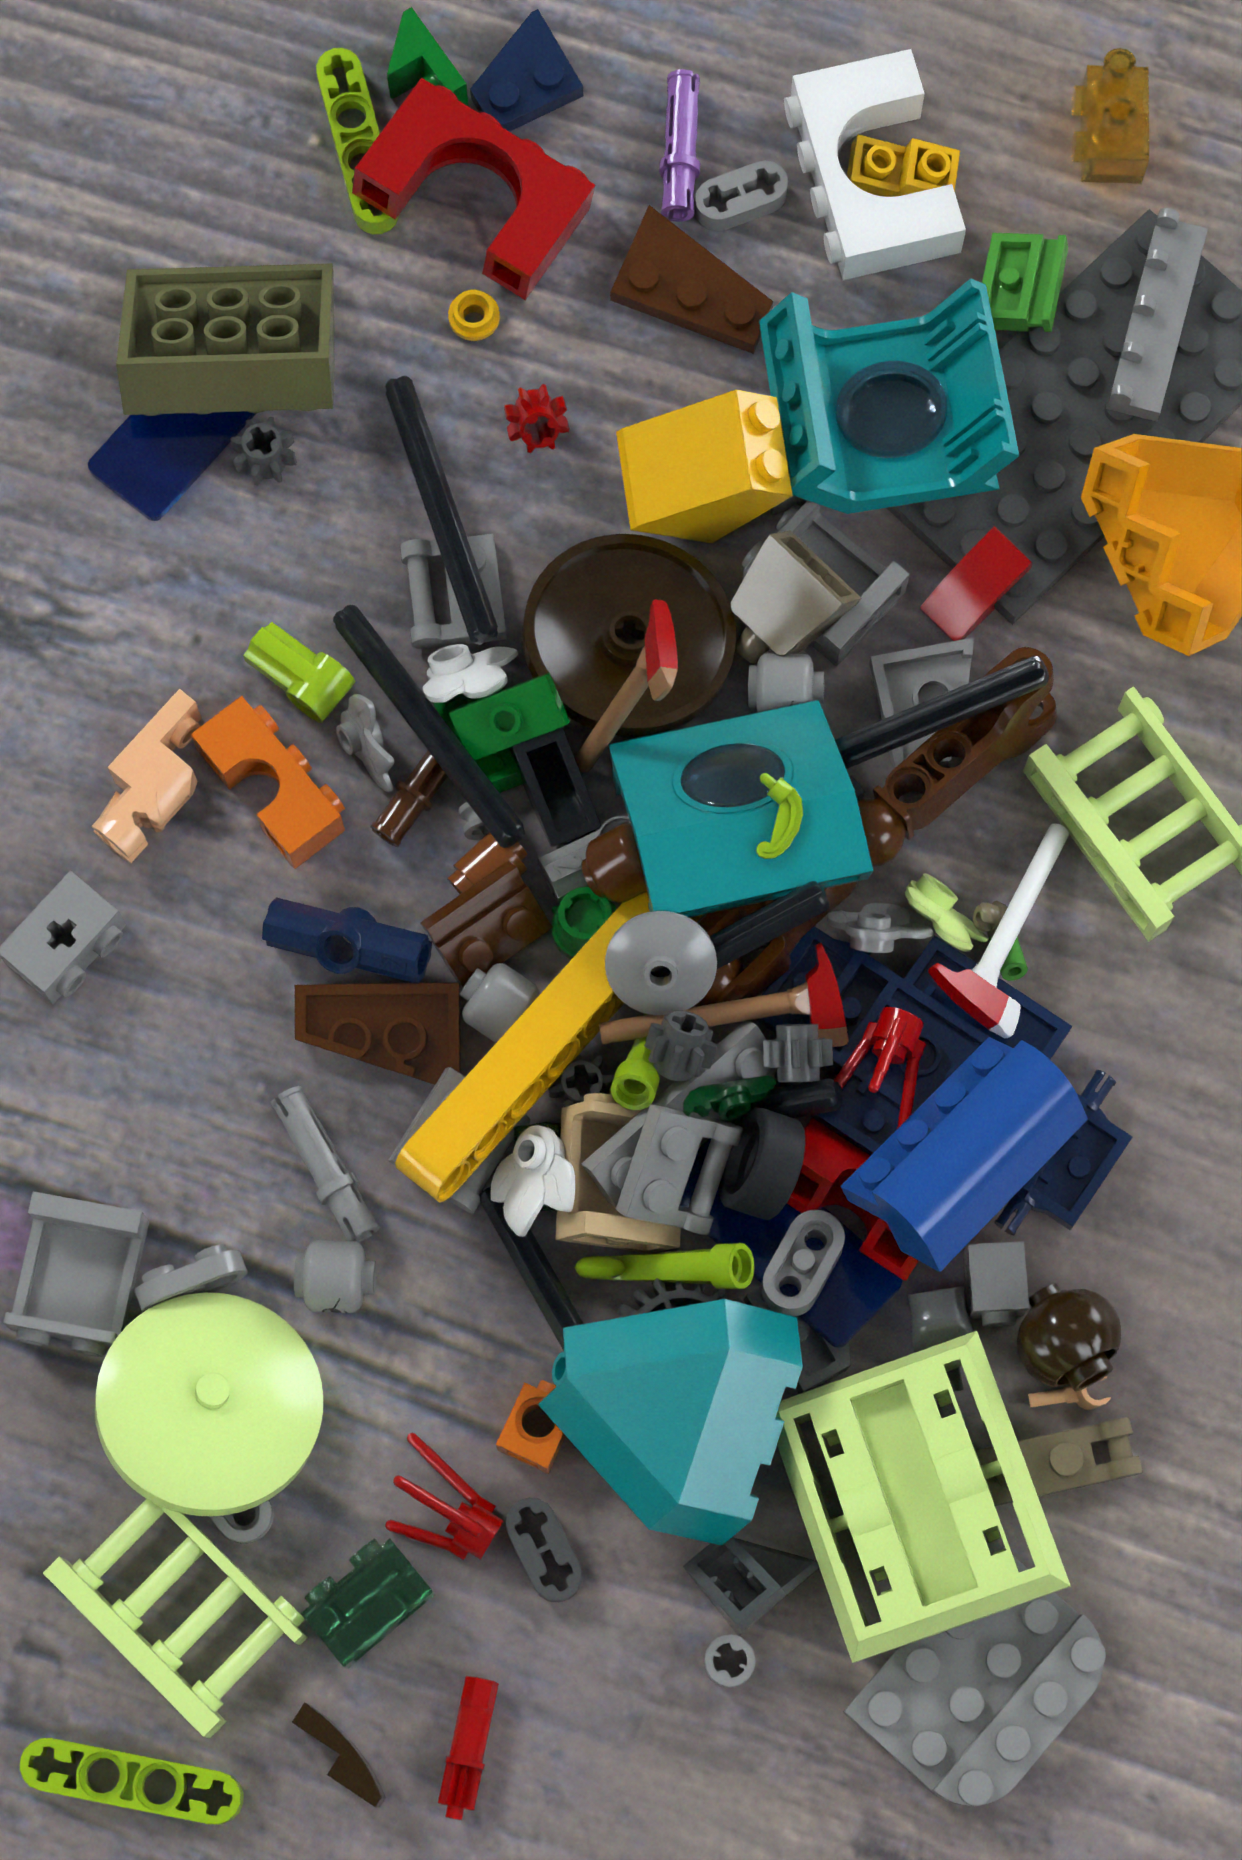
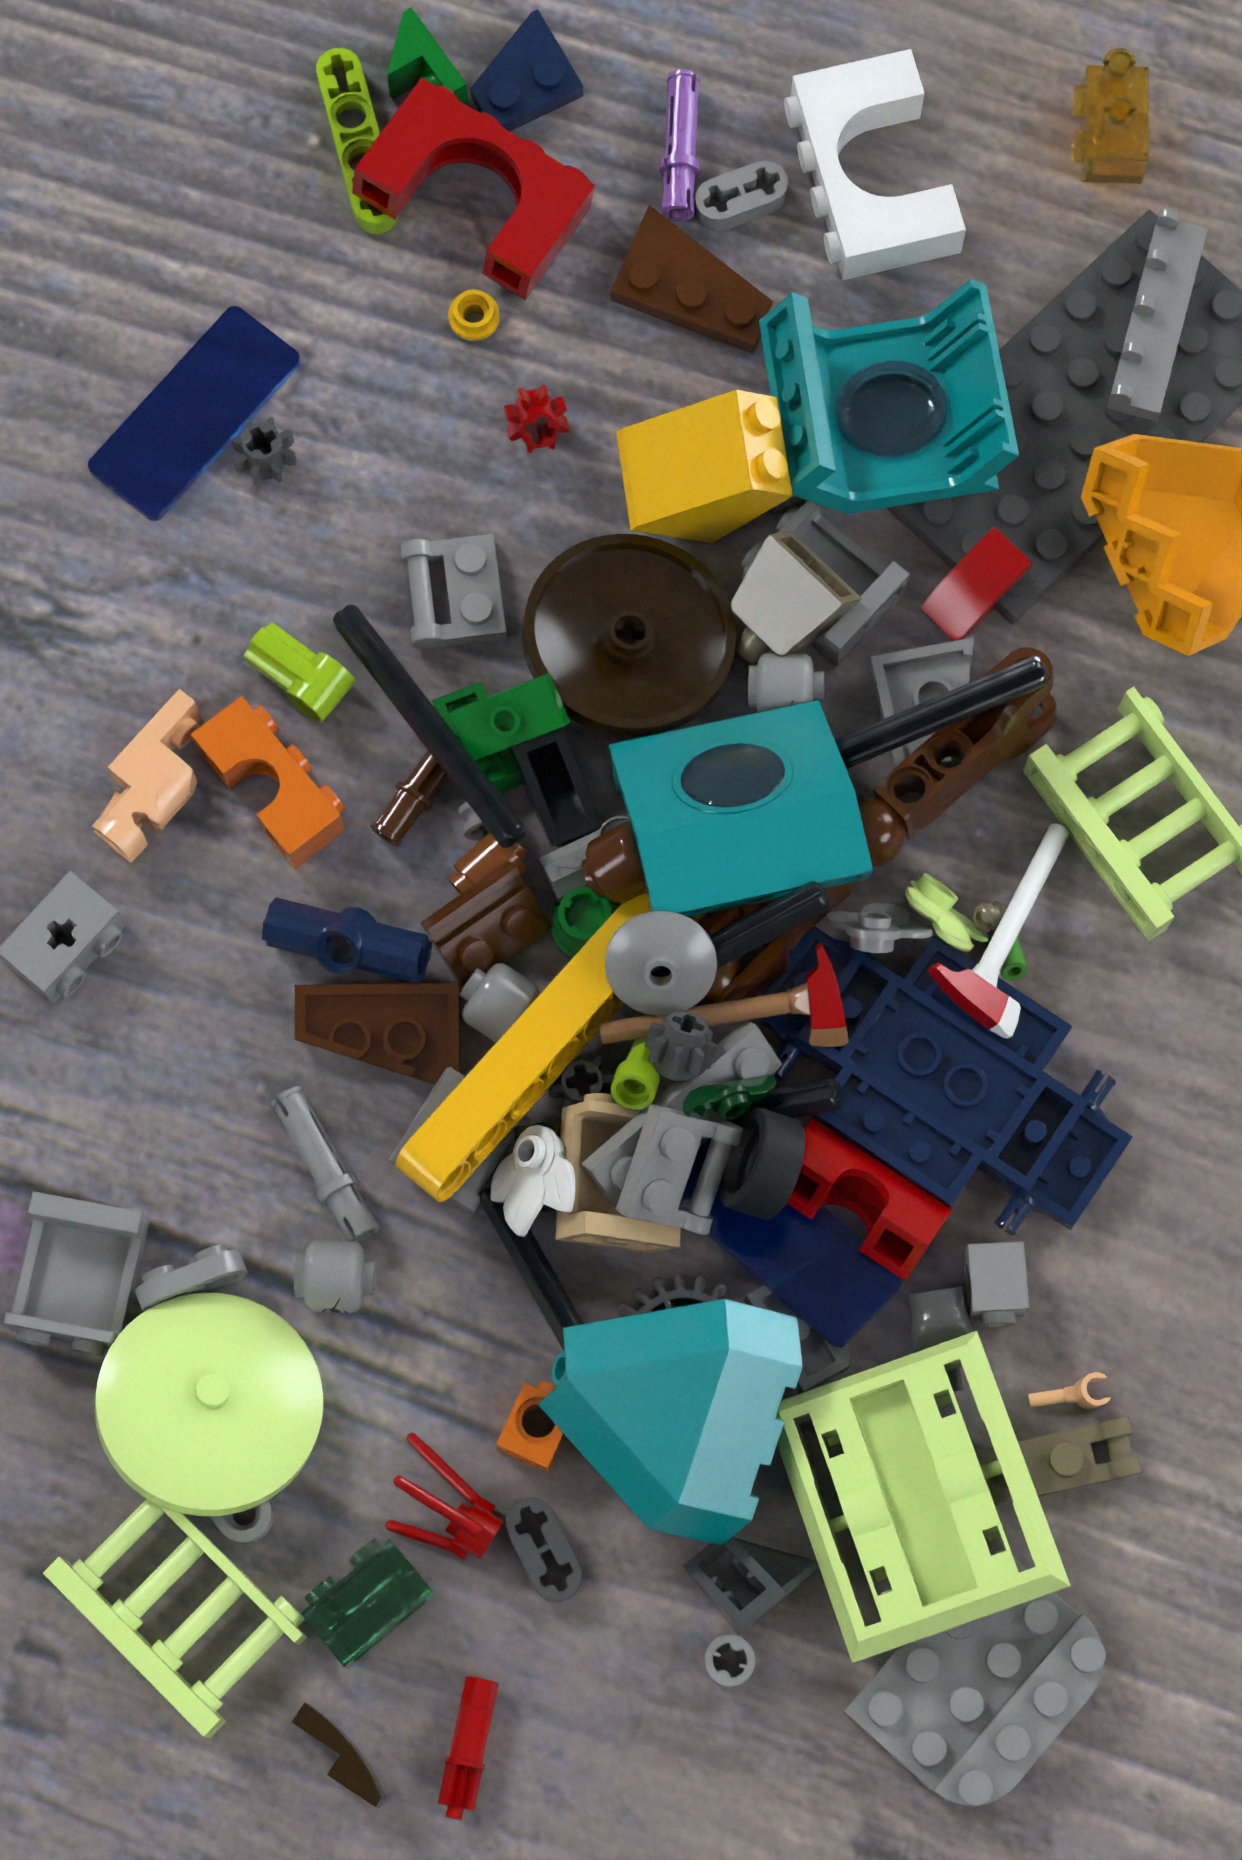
lime beam [20,1738,244,1824] -> none
olive slope [116,263,335,416] -> none
light grey plate [336,694,394,793] -> none
black axle [385,376,498,645] -> none
white plate [423,644,518,703] -> none
medium nougat piece [574,599,678,773] -> none
lime plant [574,1243,754,1289] -> none
lime piece [756,773,803,859] -> none
light grey plate [761,1210,845,1317] -> none
dark grey gear [763,1024,833,1082] -> none
red plant [834,1007,926,1129] -> none
blue brick [841,1037,1088,1272] -> none
yellow slope [847,134,960,197] -> none
bright green plate [982,233,1068,332] -> none
dark brown plant [1017,1283,1121,1391] -> none

